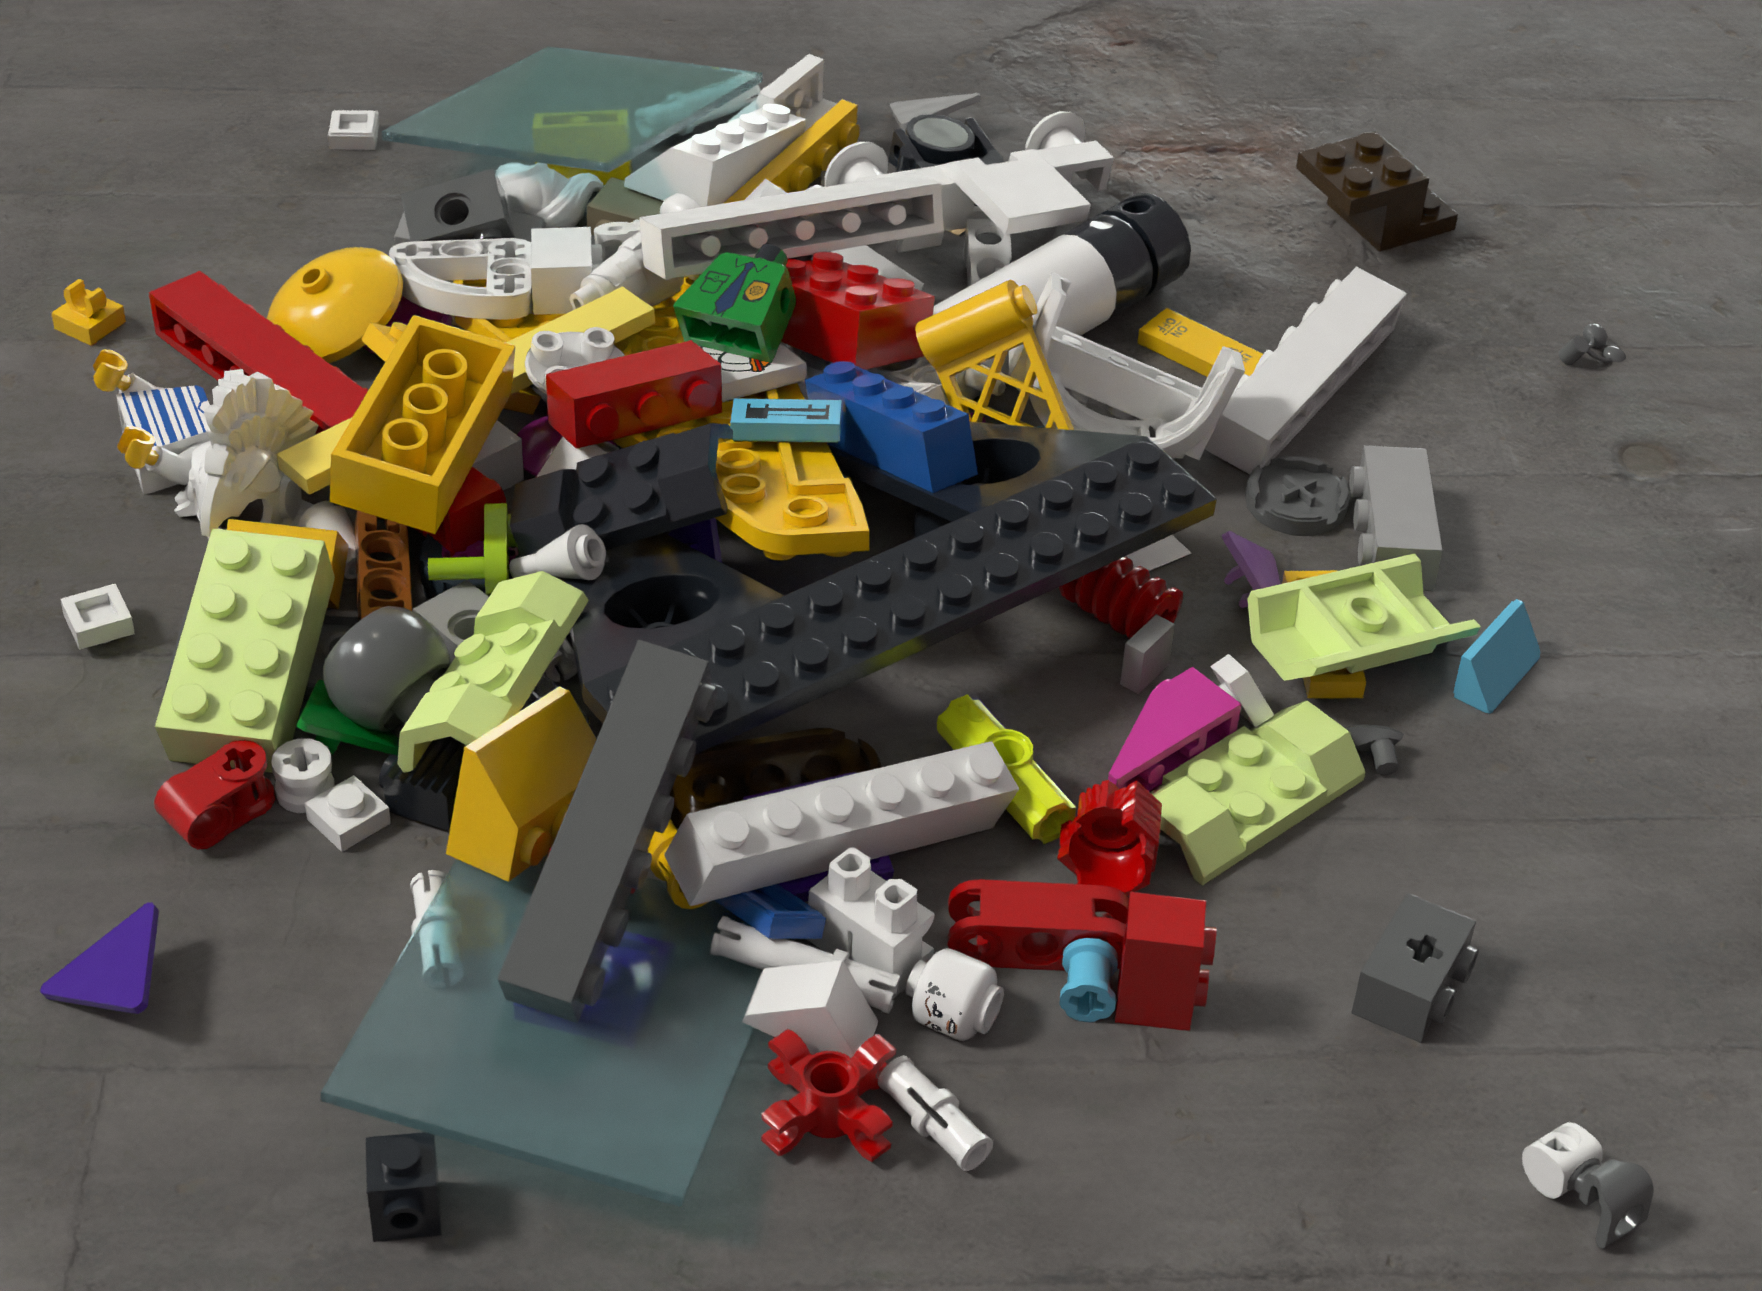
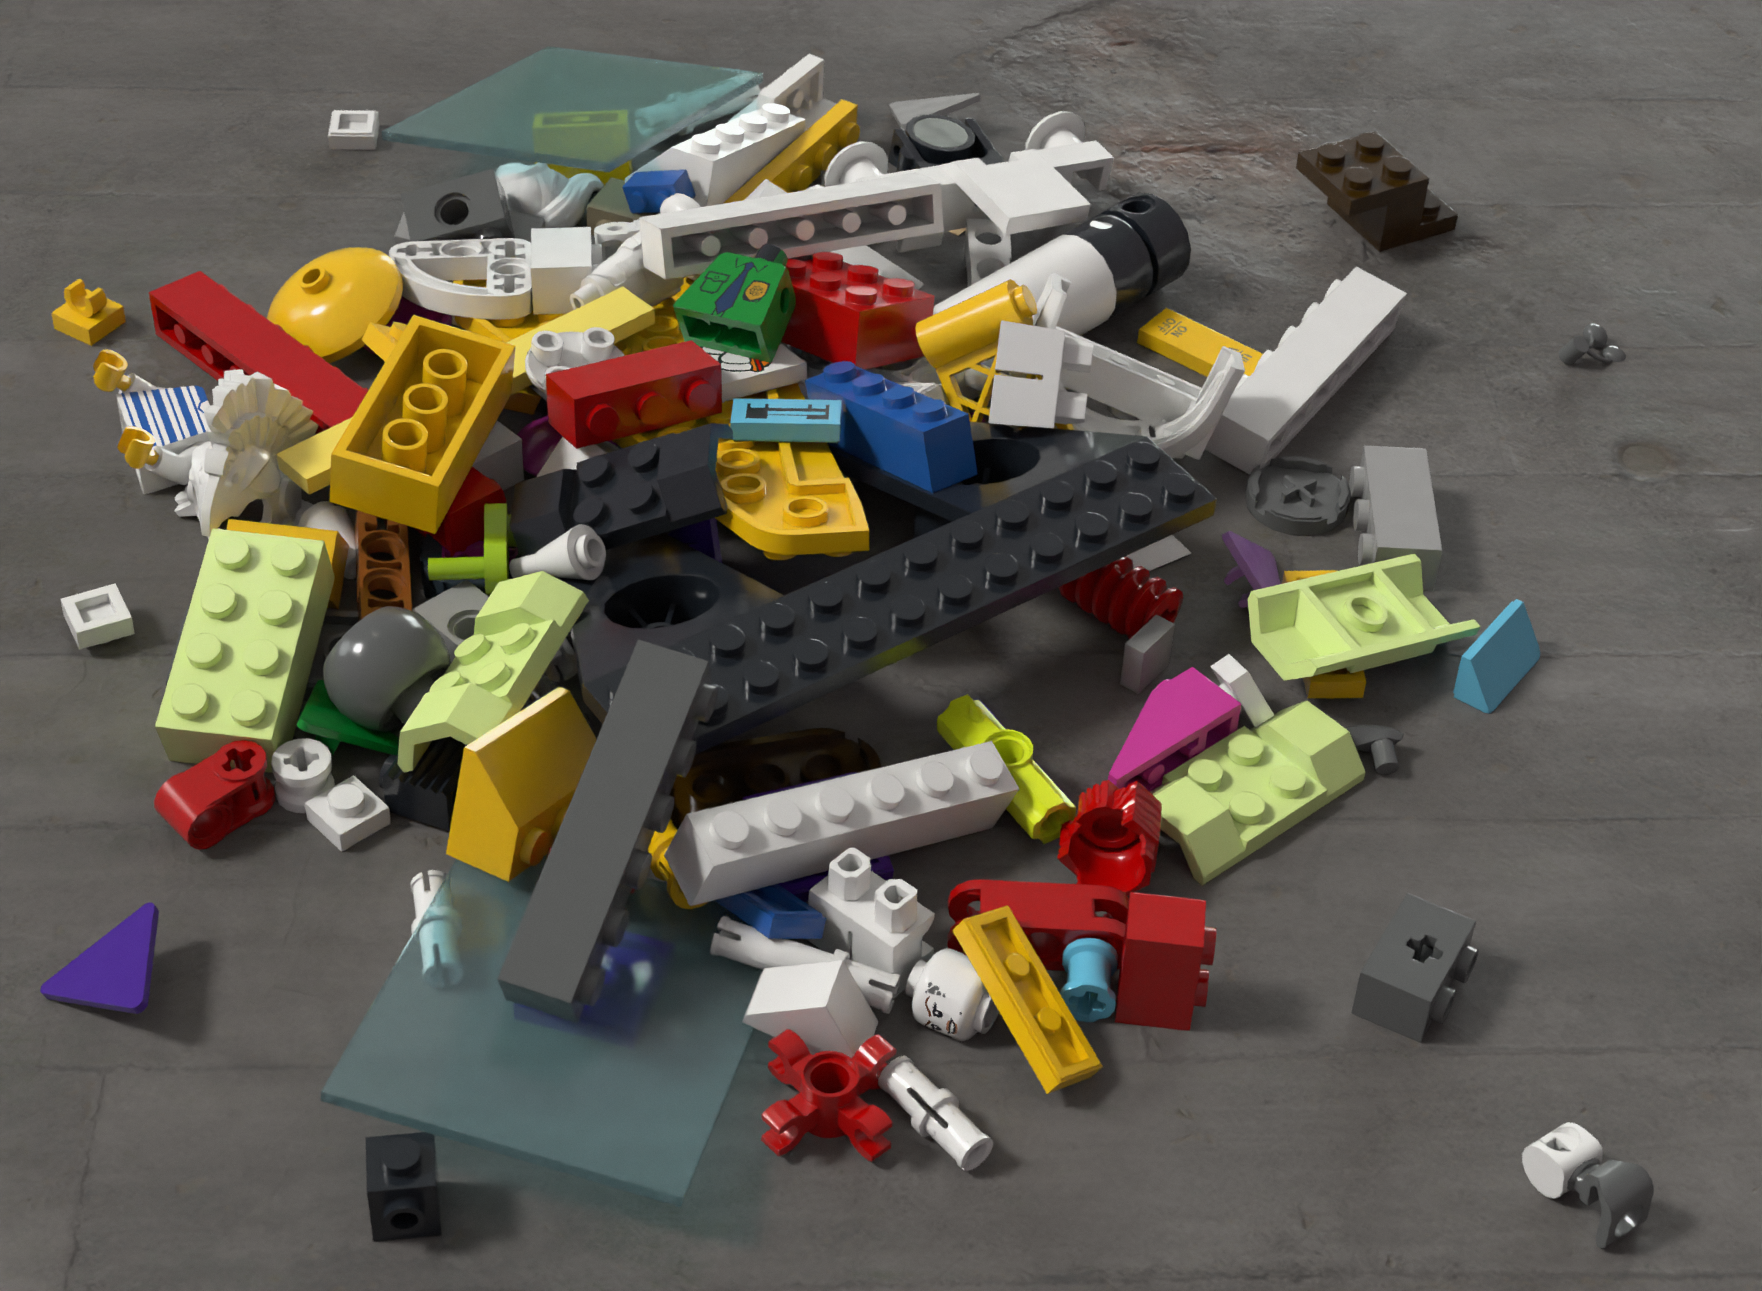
none -> blue piece [622,169,696,213]
none -> yellow tile [952,905,1103,1094]
none -> white hips [988,320,1094,428]

